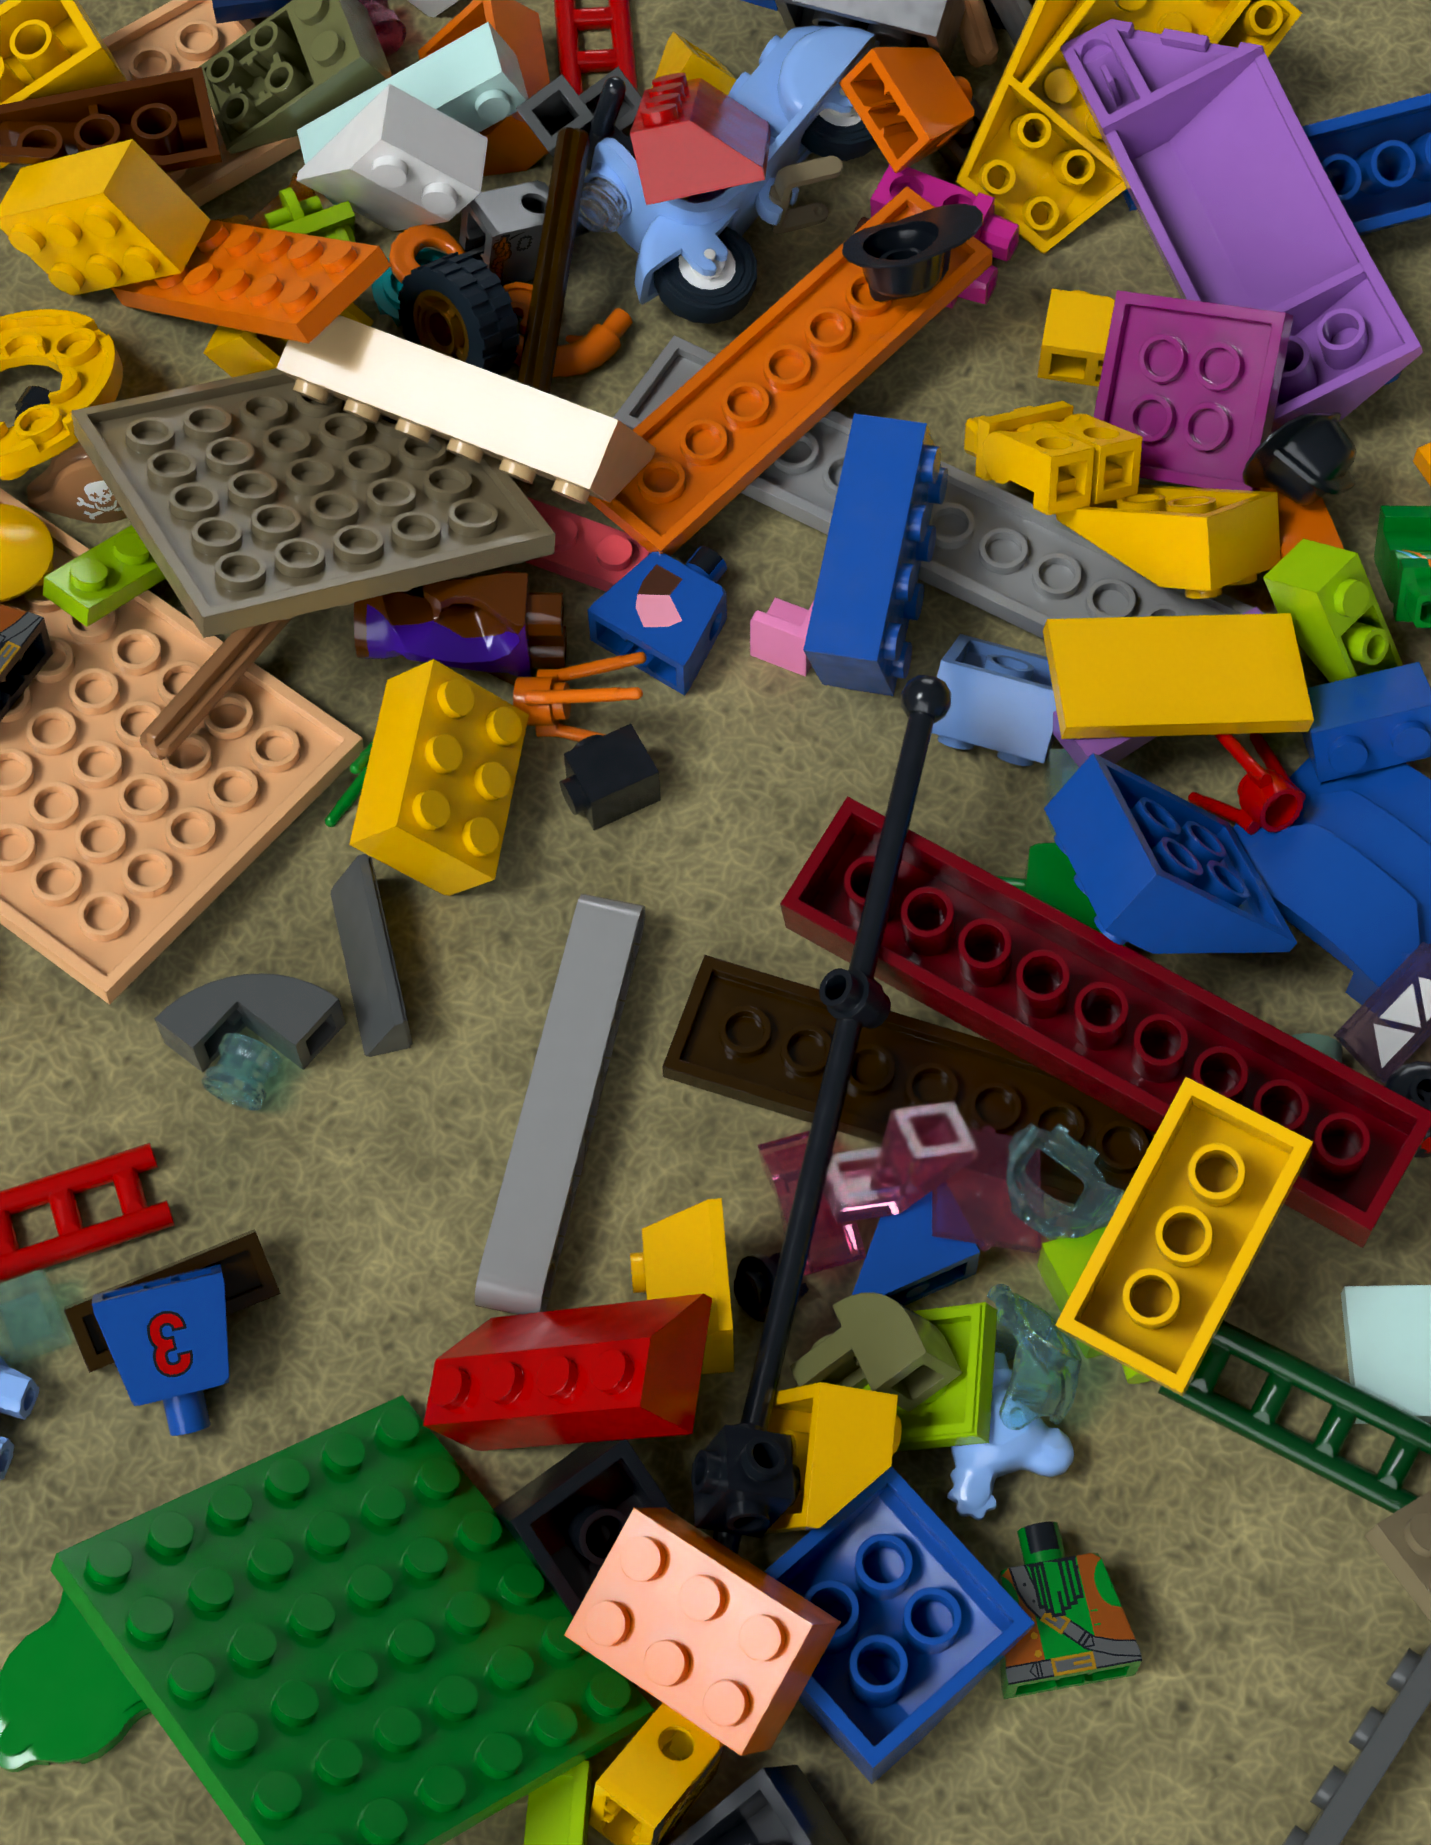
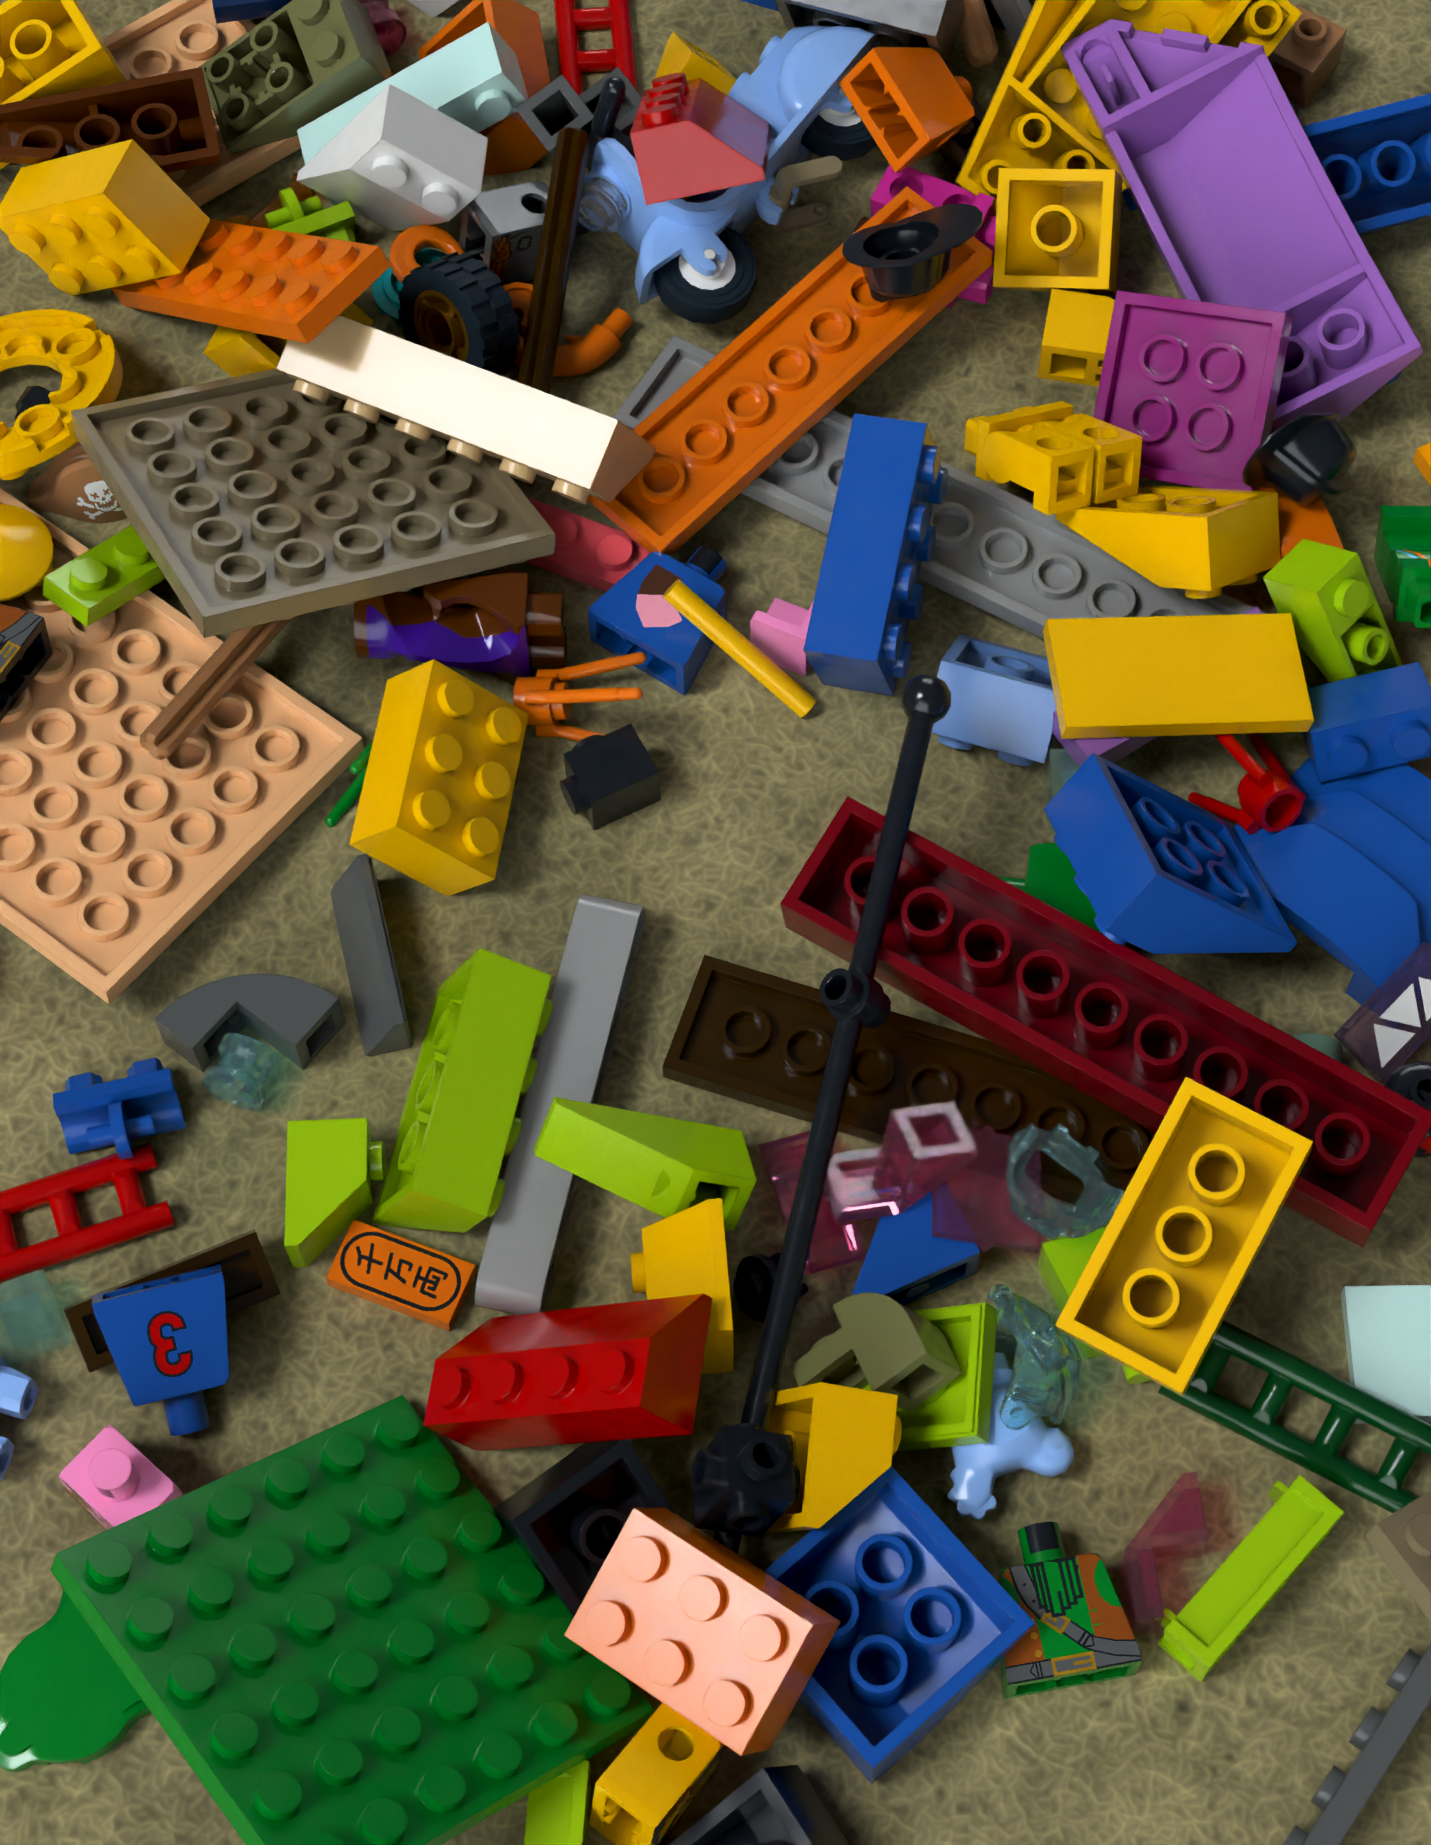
none -> blue hips [53,1057,186,1160]
none -> bright pink torso [59,1424,184,1530]
none -> lime slope [284,1118,386,1268]
none -> orange tile [326,1219,477,1332]
none -> lime slope [371,948,553,1233]
none -> lime slope [533,1097,757,1232]
none -> yellow bar [663,579,817,718]
none -> yellow slope [993,168,1123,295]
none -> clear pink slope [1118,1472,1209,1635]
none -> lime container [1157,1475,1344,1682]
none -> medium nougat brick [1268,6,1347,108]

